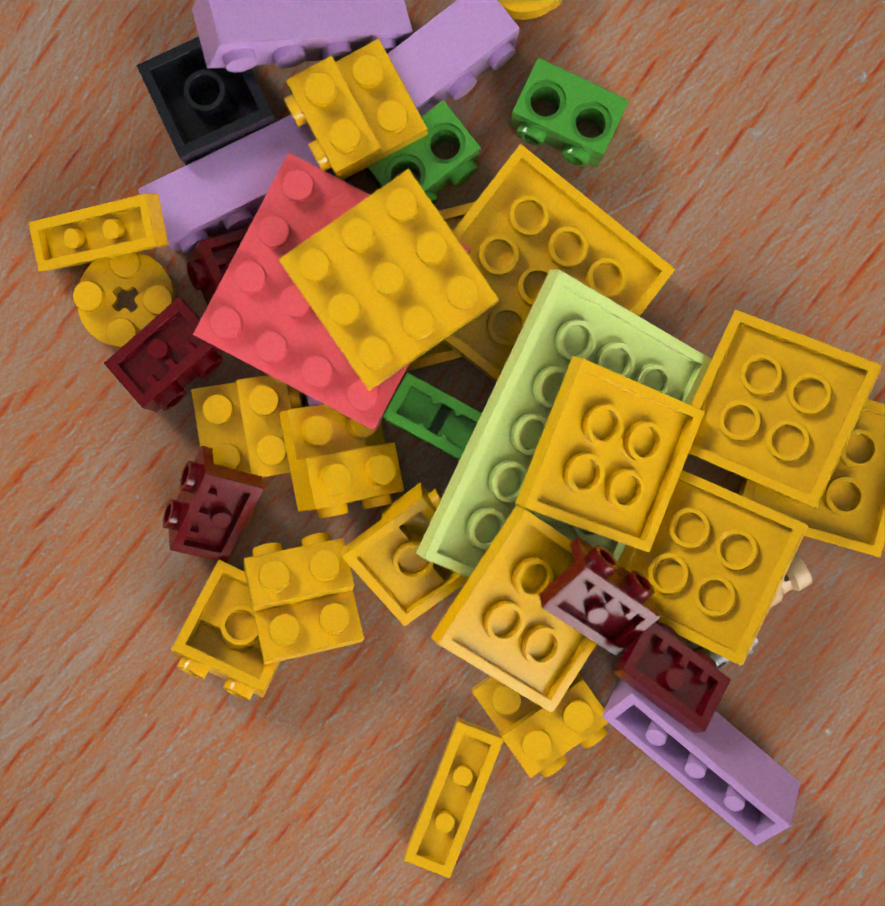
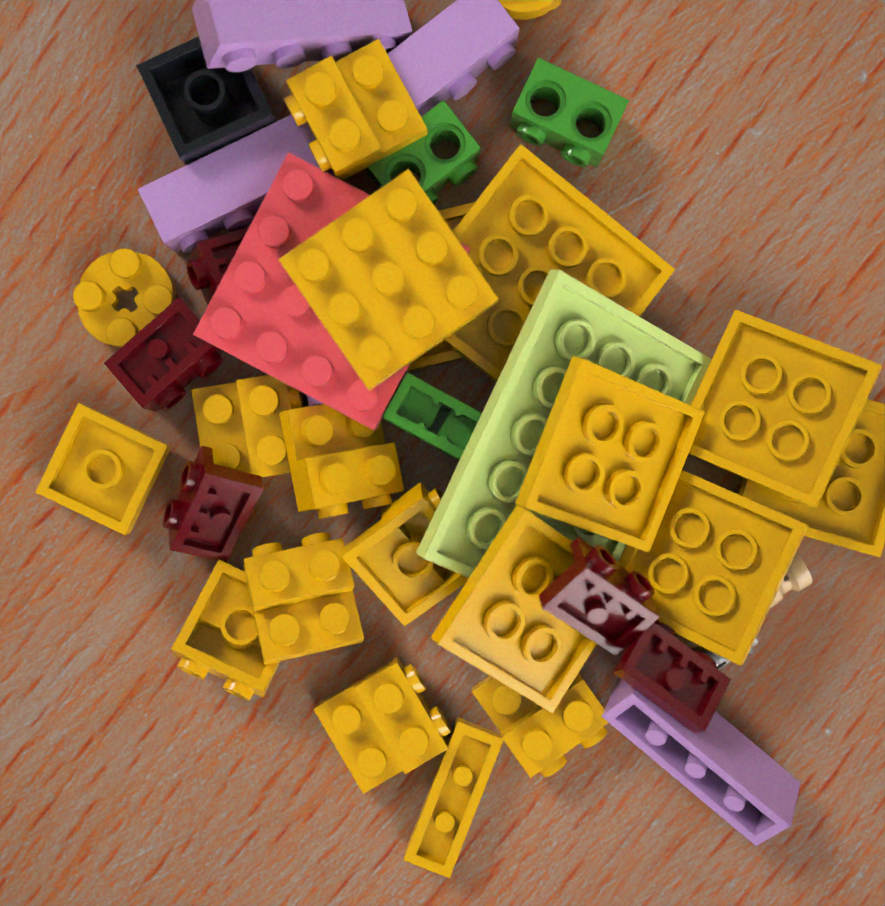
yellow plate [28,193,169,272] -> none
none -> yellow plate [35,403,172,535]
none -> yellow plate [313,656,452,794]

